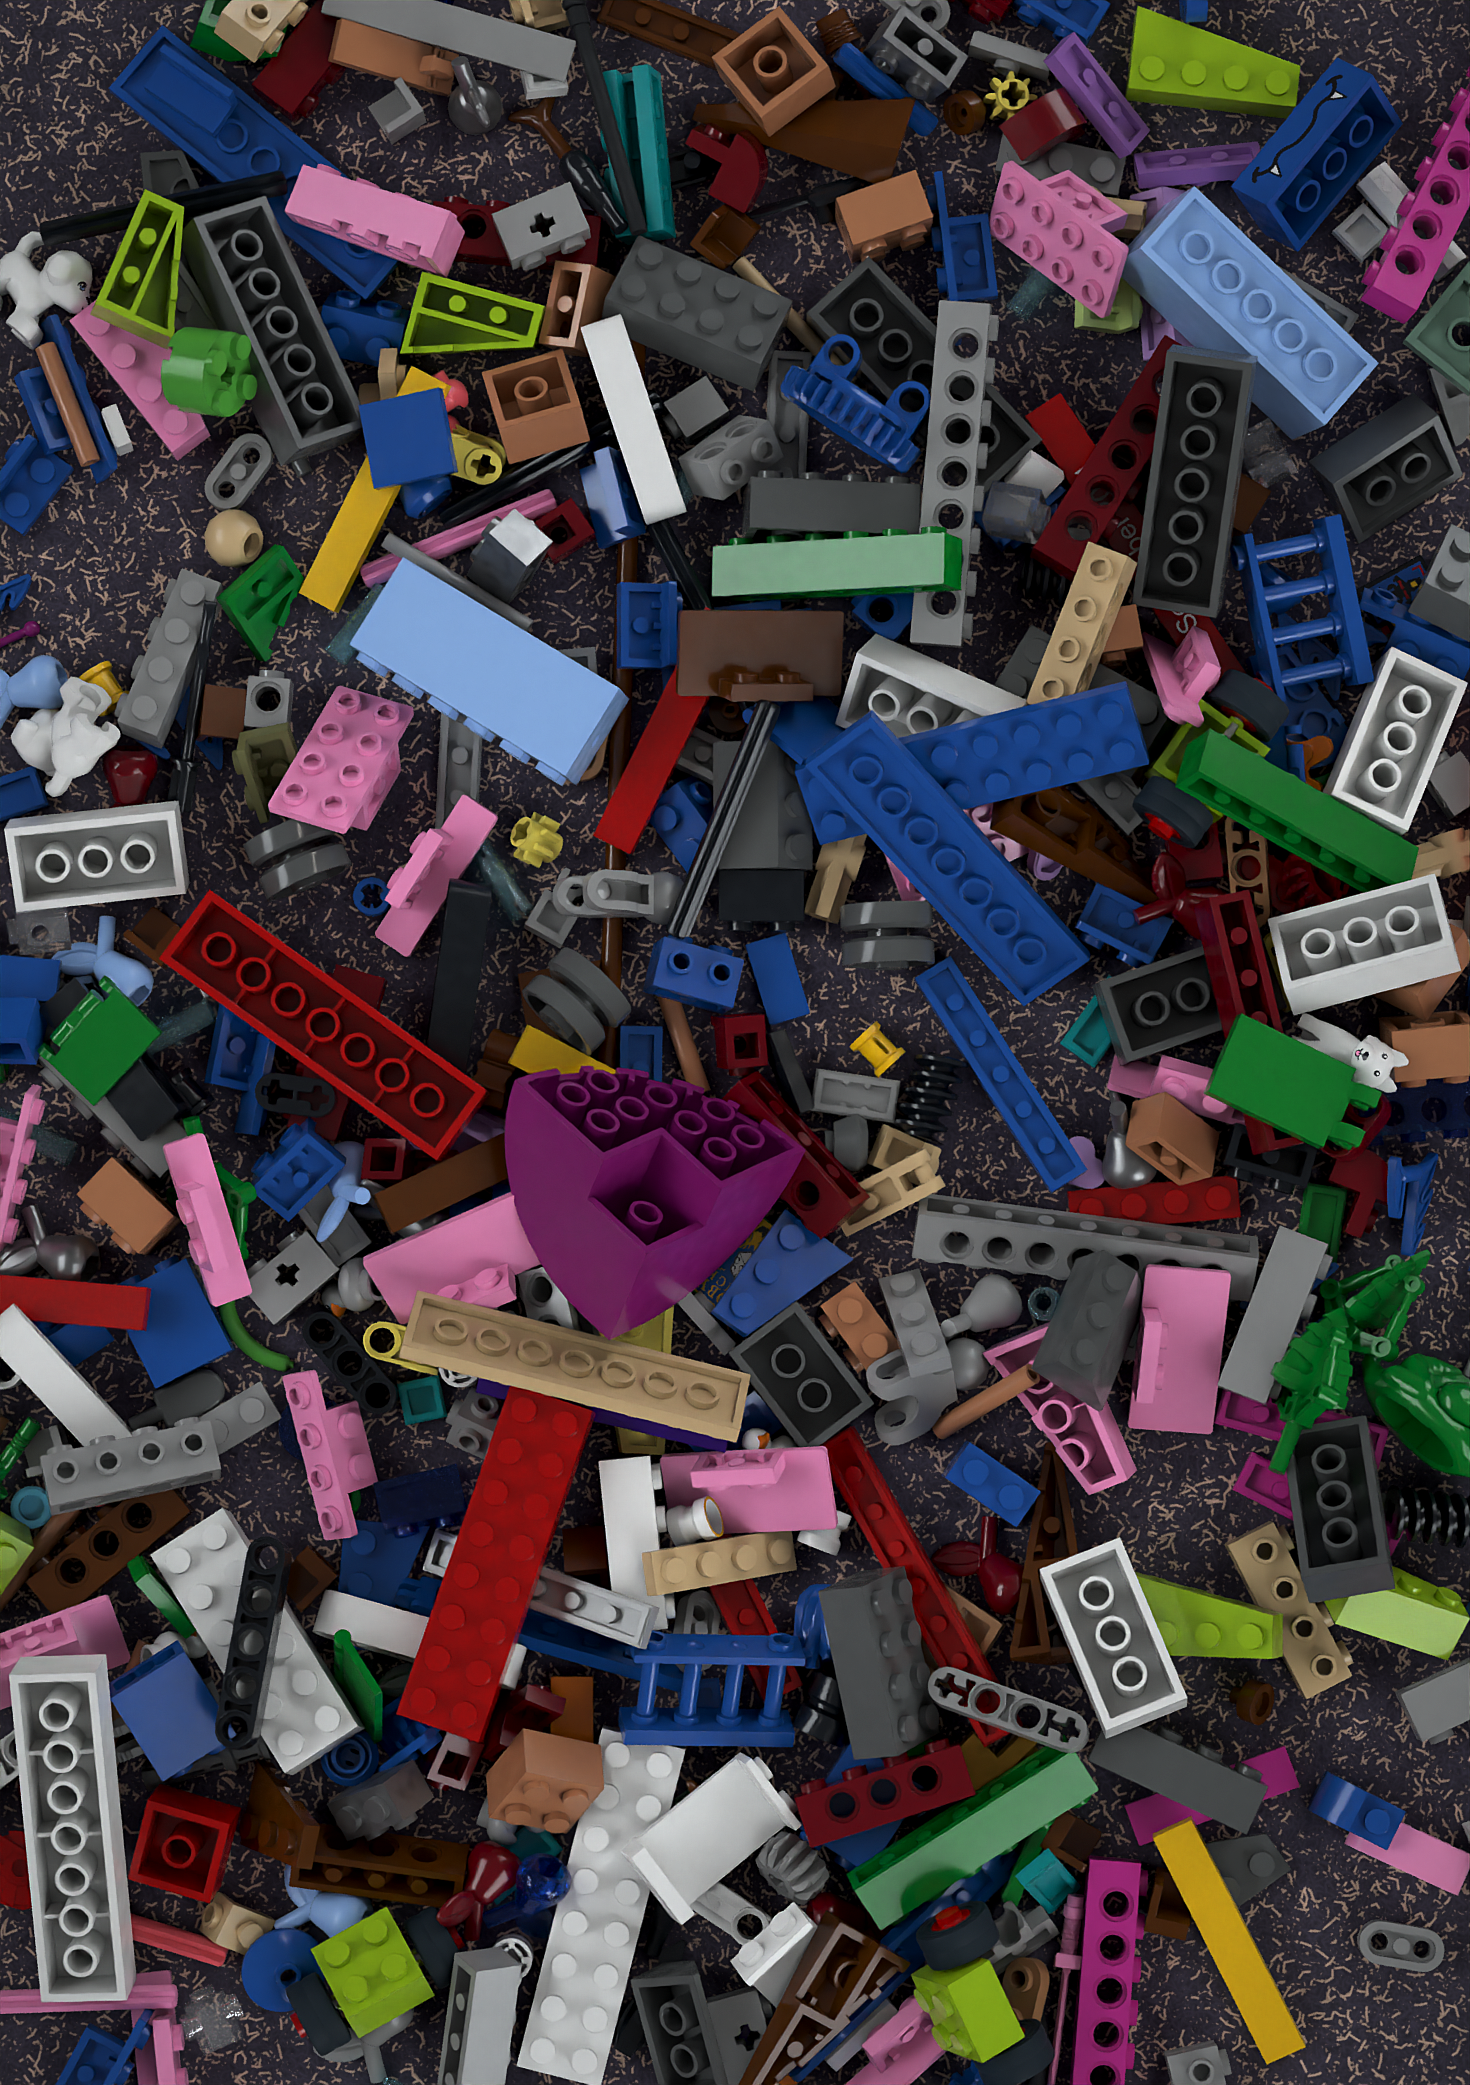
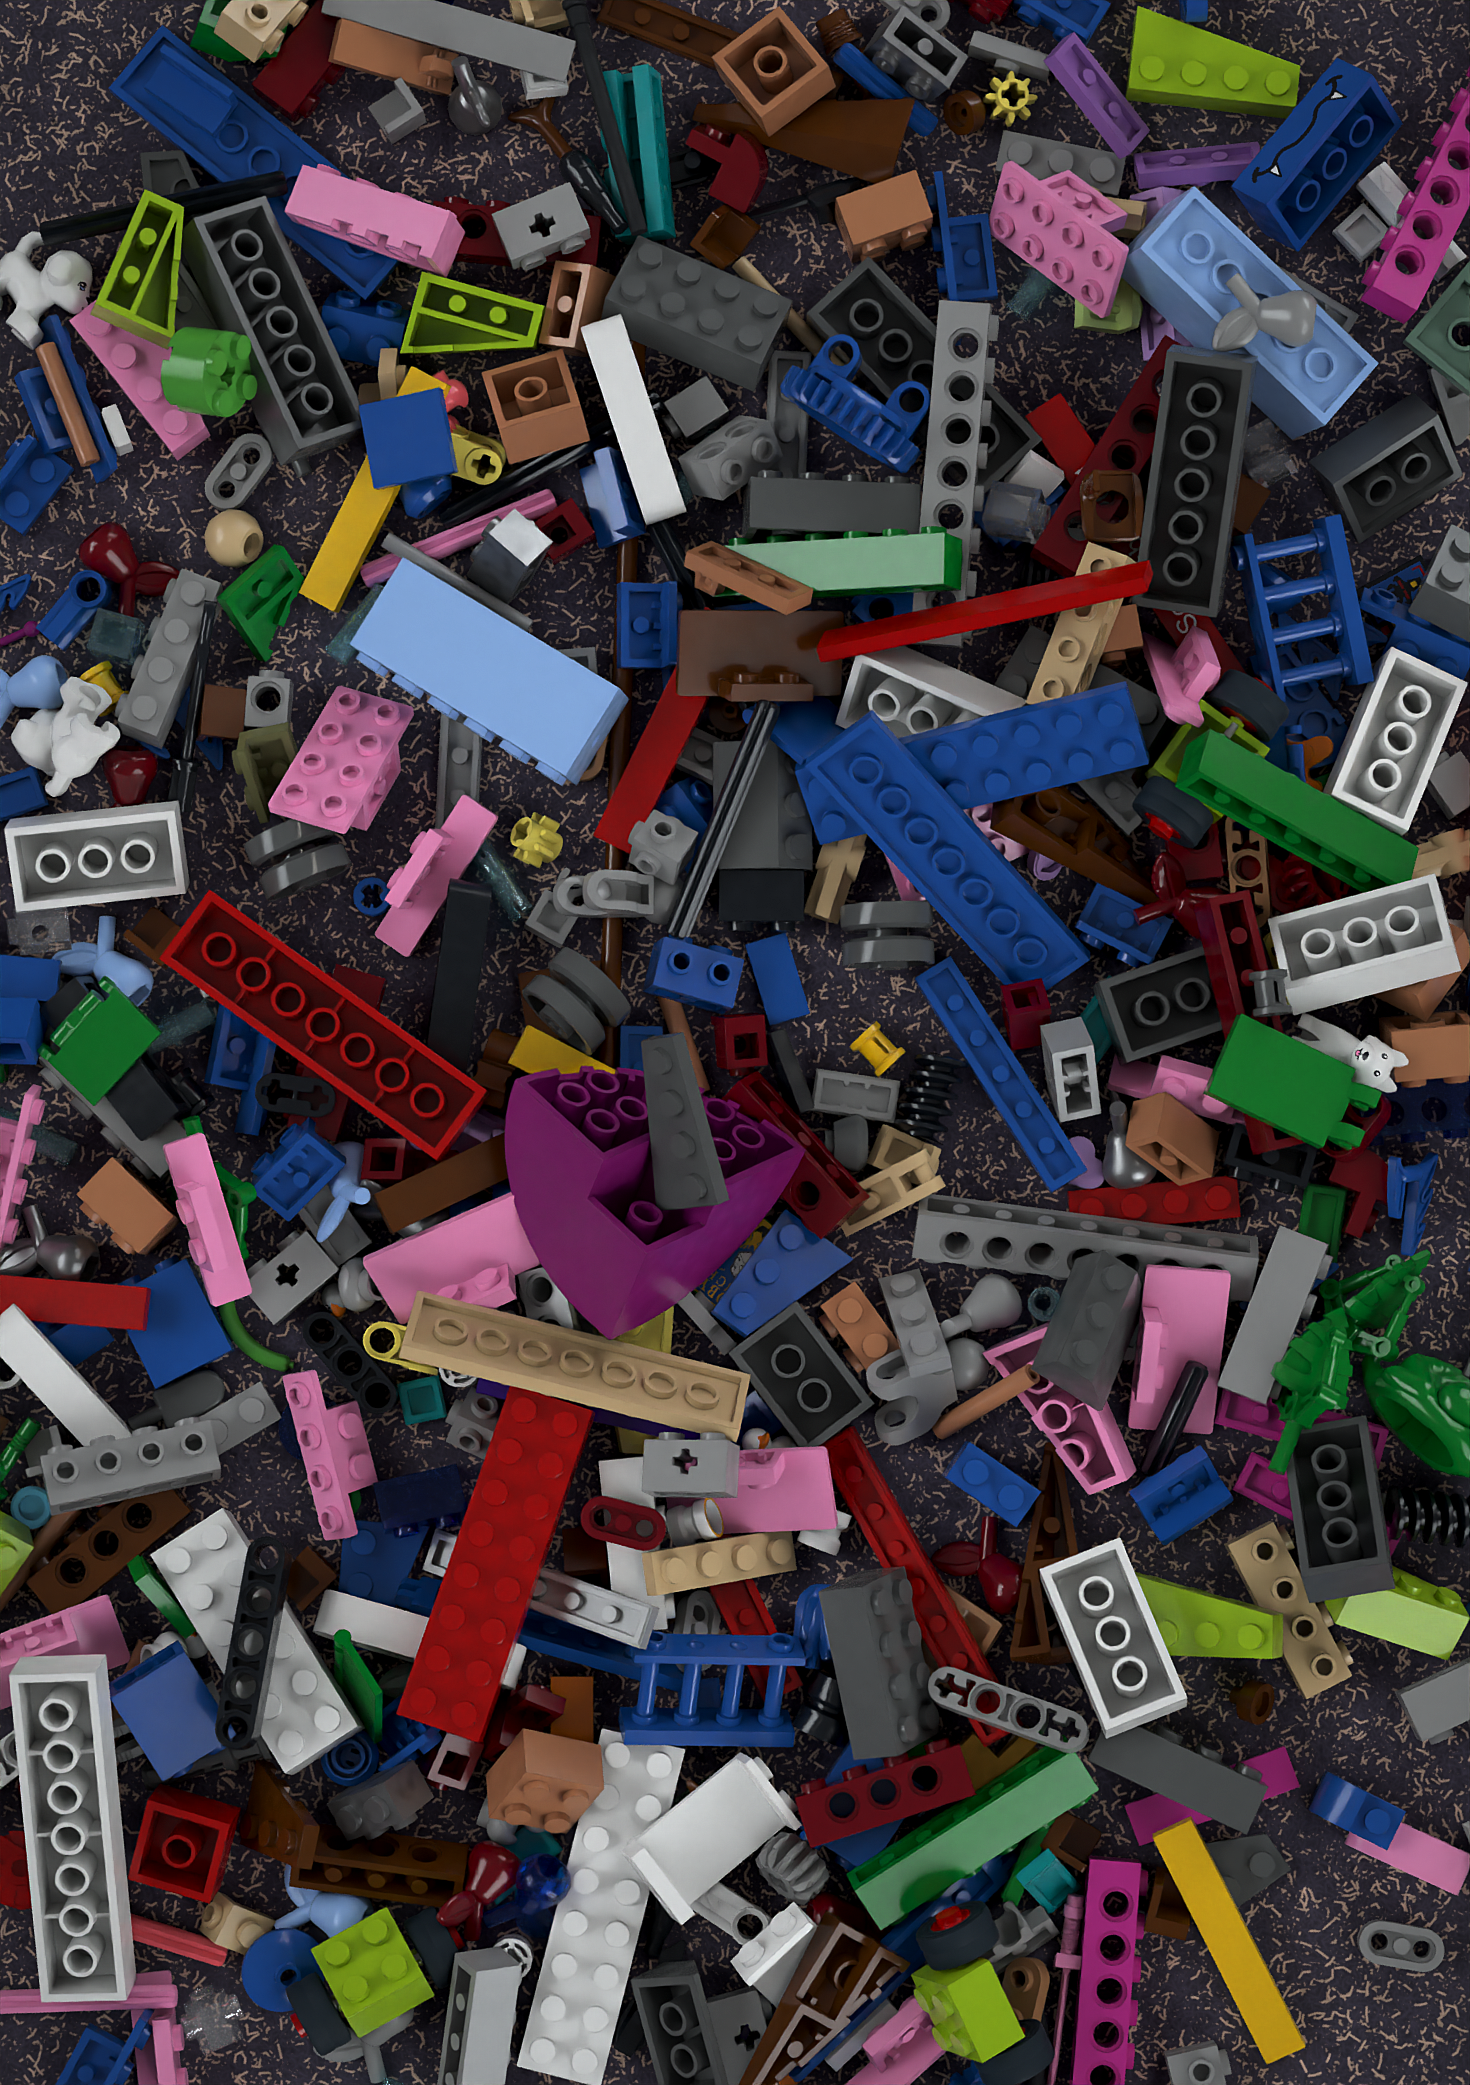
dark red brick [999,87,1087,162] -> none
none -> blue piece [35,570,112,651]
none -> dark red piece [78,521,180,620]
none -> clear light blue brick [87,608,145,666]
none -> dark red plate [581,1496,666,1551]
none -> light grey brick [628,809,698,886]
none -> dark grey wing [641,1032,730,1211]
none -> light grey brick [642,1432,740,1498]
none -> nougat hinge [684,541,813,615]
none -> red tile [816,560,1153,663]
none -> dark red brick [1000,978,1051,1051]
none -> light grey brick [1040,1017,1101,1123]
none -> reddish brown piece [1080,469,1145,543]
none -> blue bracket [1129,1445,1234,1545]
none -> black axle [1140,1360,1209,1477]
none -> light grey piece [1212,273,1317,352]
none -> dark grey bush [1248,969,1292,1017]

